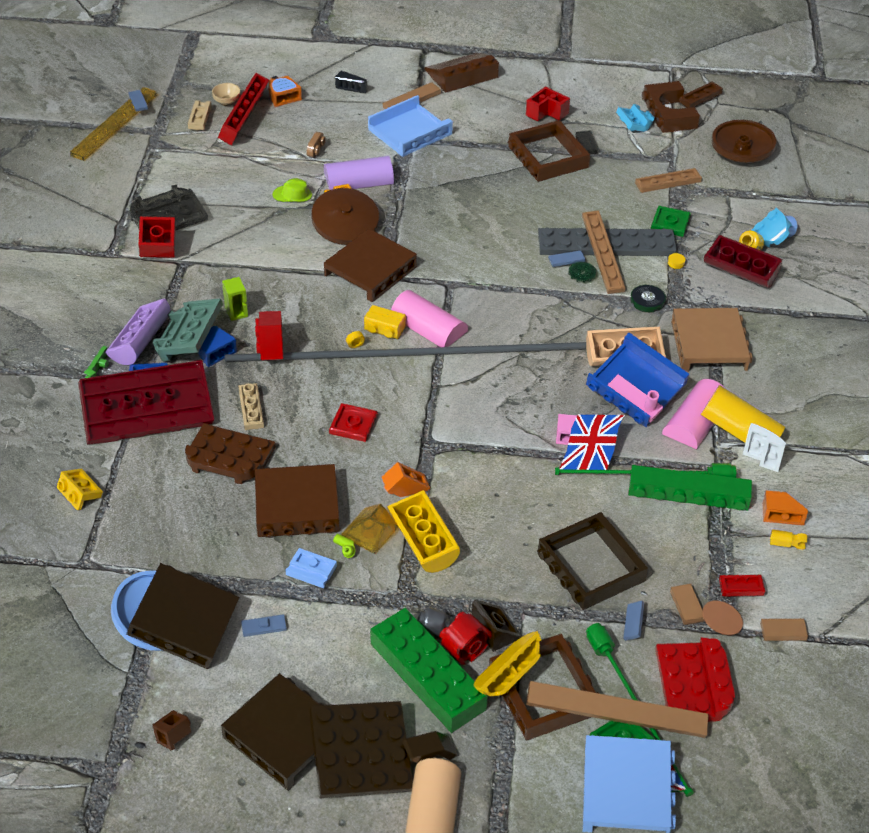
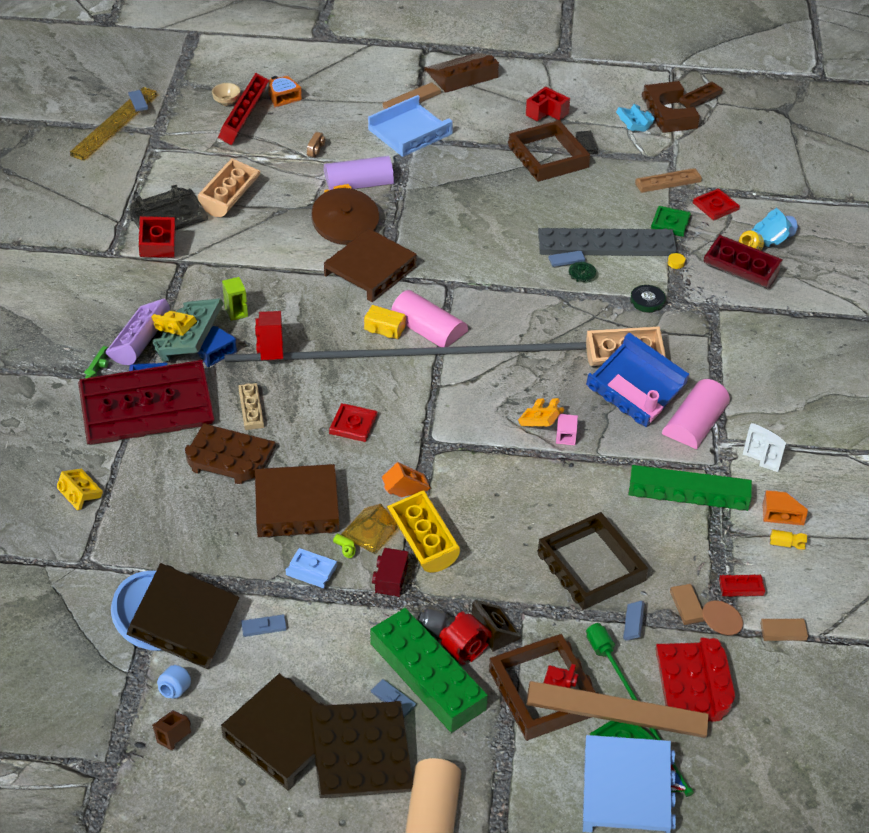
tan plate [188,100,212,130] -> none
lime piece [272,178,312,202] -> none
black slope [335,70,367,94] -> none
yellow tile [346,331,365,348] -> none
dark brown slope [402,731,457,763] -> none
yellow brick [474,631,541,696] -> none
flag [555,415,736,478] -> none
medium nougat tile [582,210,625,294] -> none
medium nougat panel [671,308,752,372] -> none
yellow brick [701,385,785,443] -> none
reddish brown dish [712,120,776,163] -> none
none -> yellow bracket [151,311,197,336]
none -> light blue head [157,665,191,699]
none -> light nougat brick [198,158,260,217]
none -> sand blue piece [371,679,416,718]
none -> dark red brick [372,547,409,597]
none -> light orange plate [518,398,564,427]
none -> red bracket [543,664,579,688]
none -> red tile [693,188,740,221]

